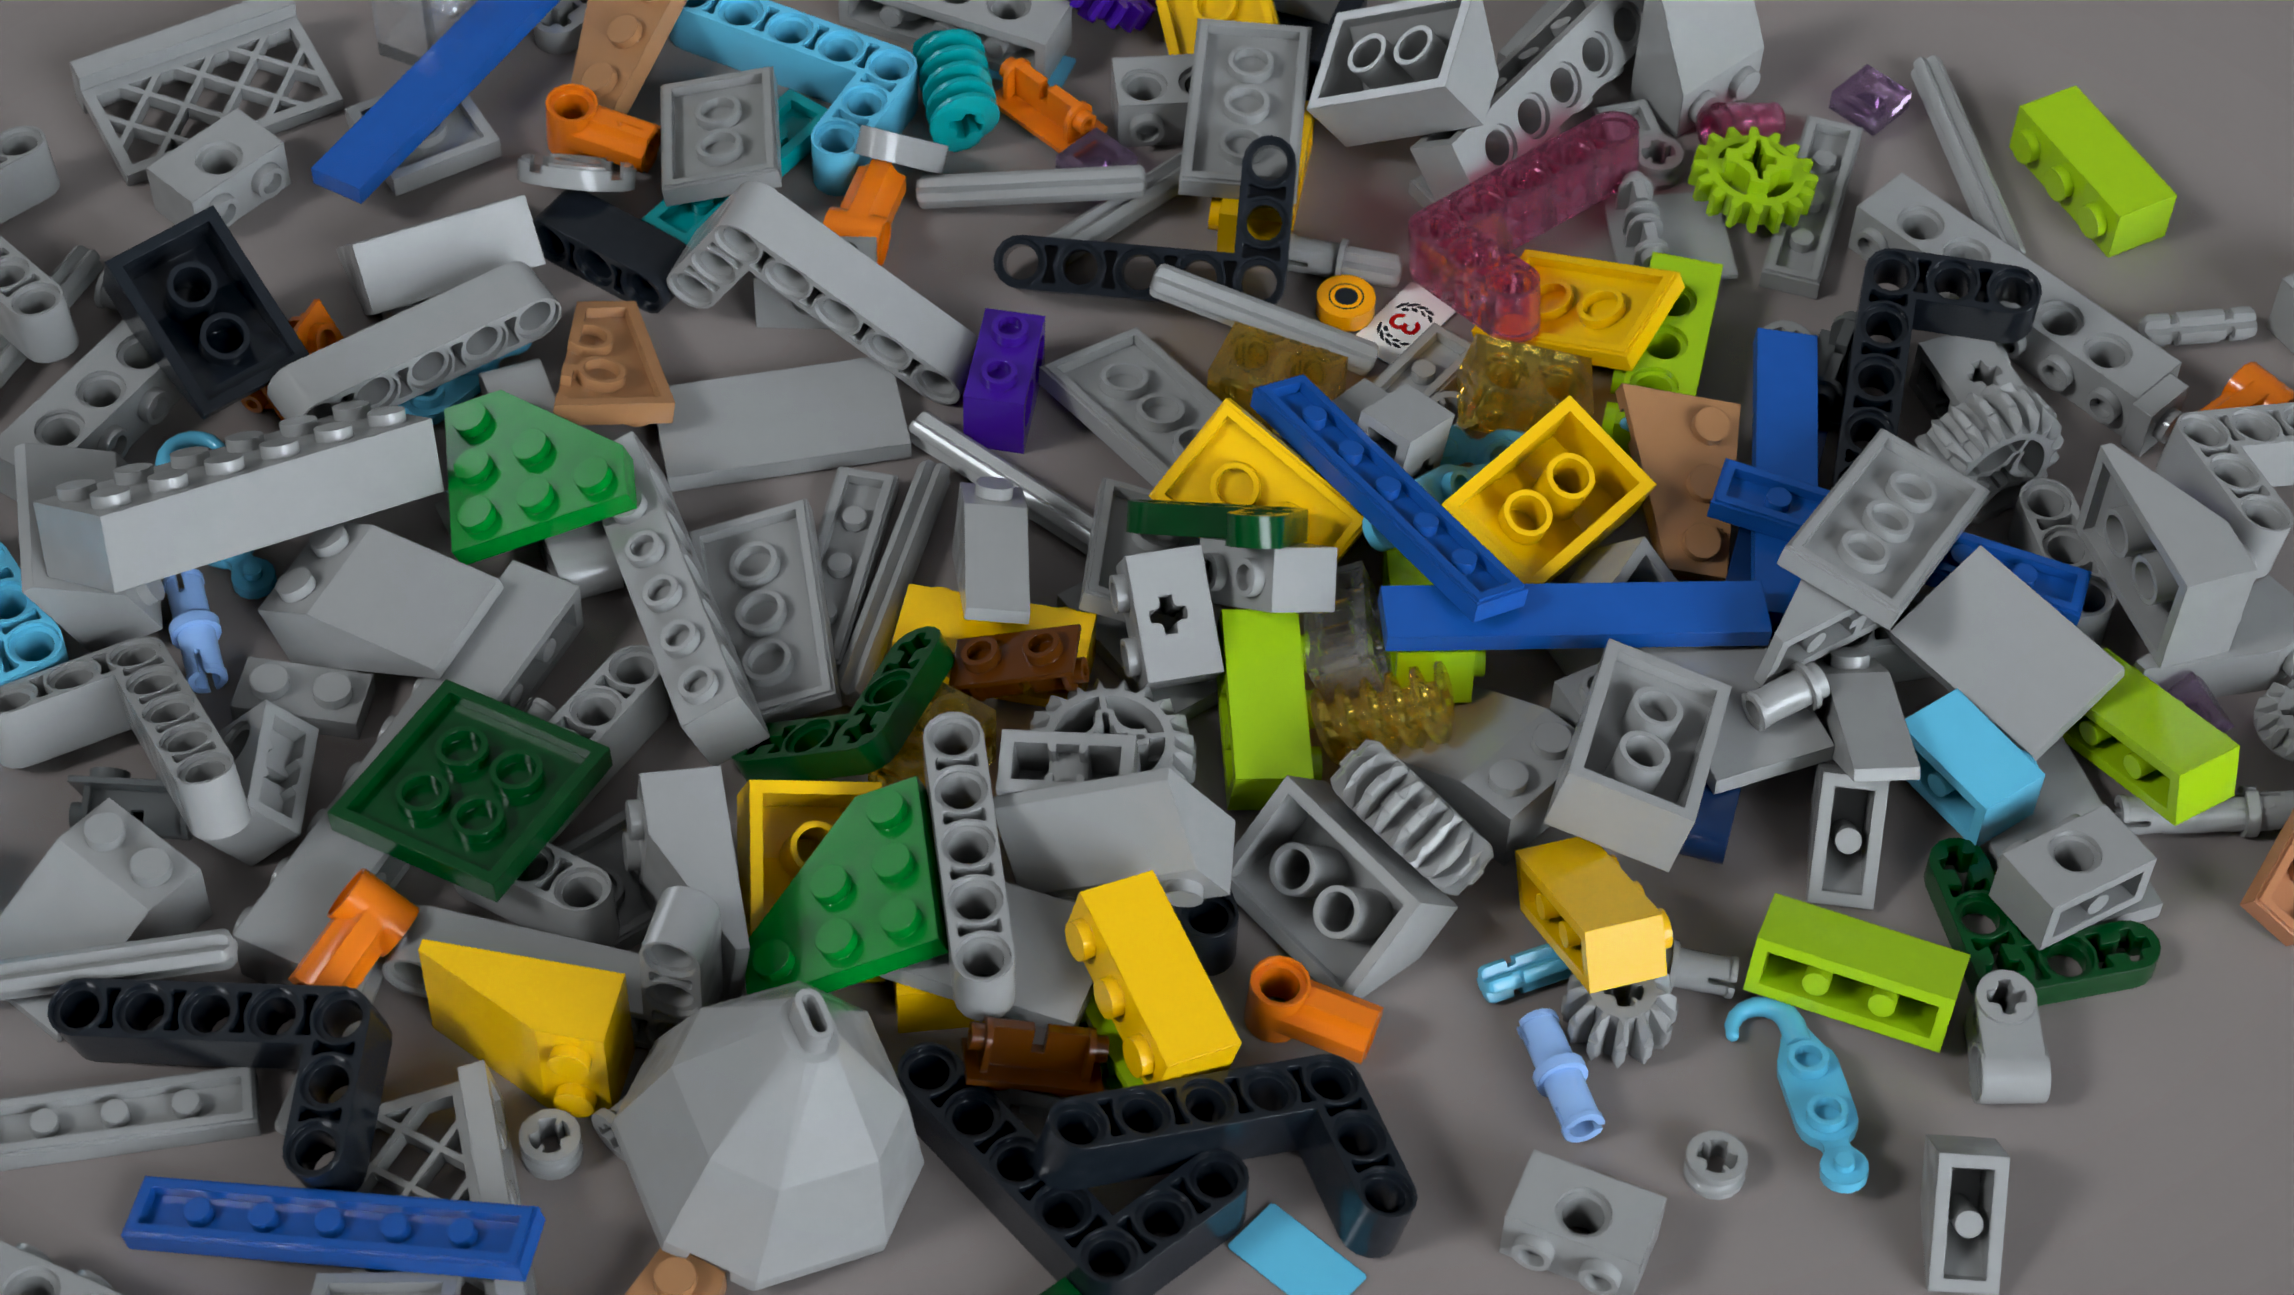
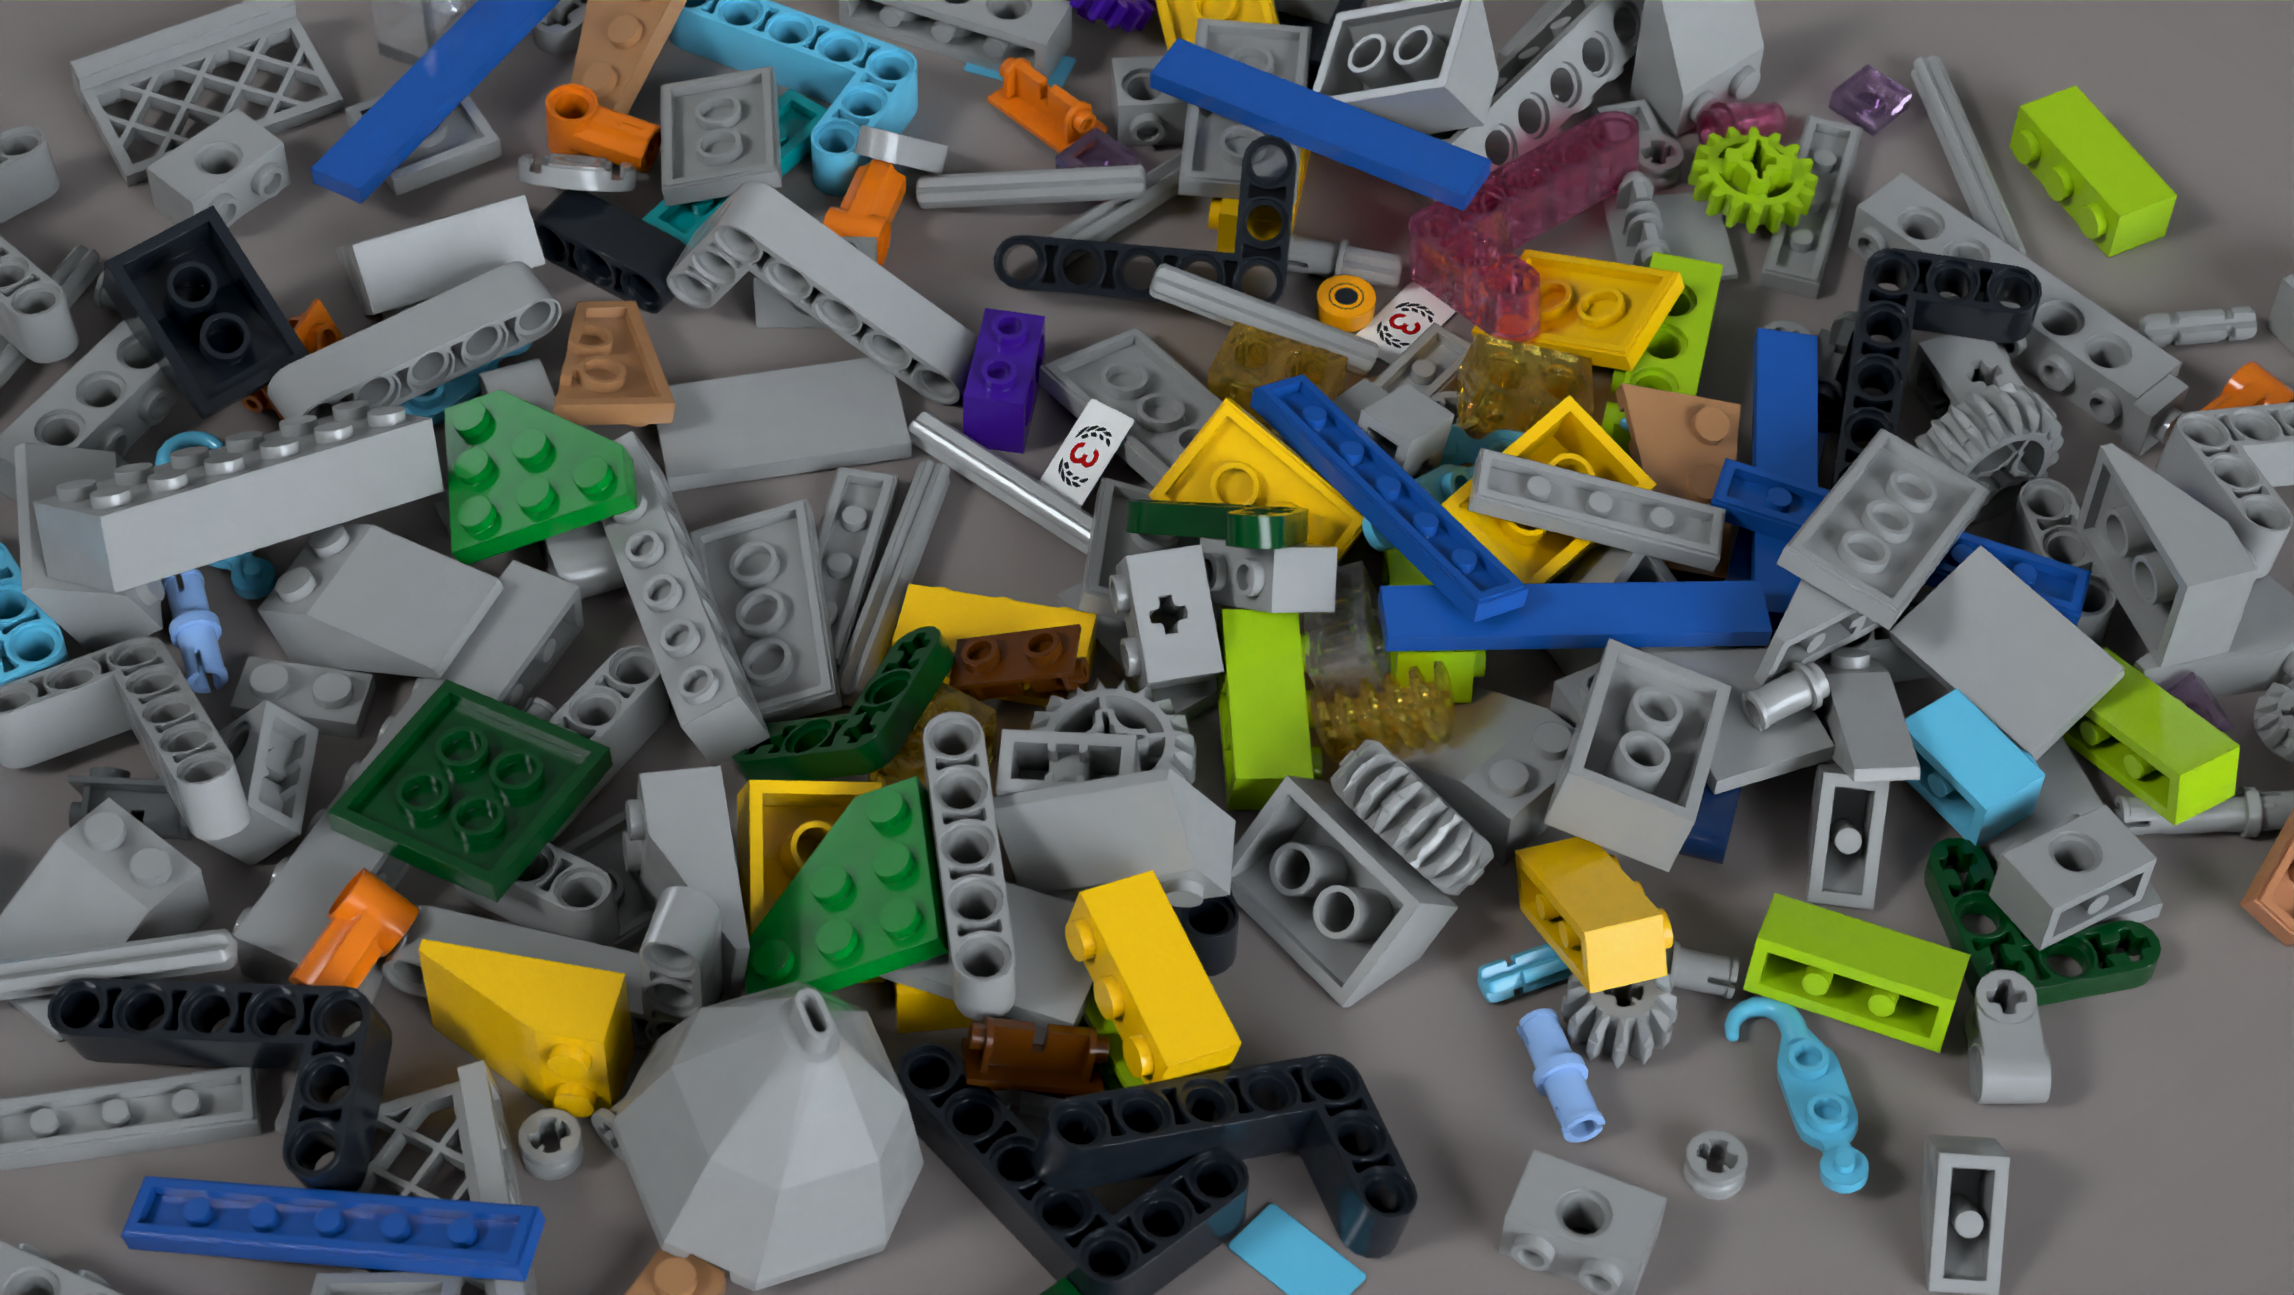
teal piece [912,29,1000,153] -> none
light grey slope [952,477,1030,624] -> none
orange piece [1244,955,1384,1064] -> none
none -> white sticker [1039,399,1134,508]
none -> blue tile [1150,38,1491,211]
none -> light grey tile [1468,448,1726,572]

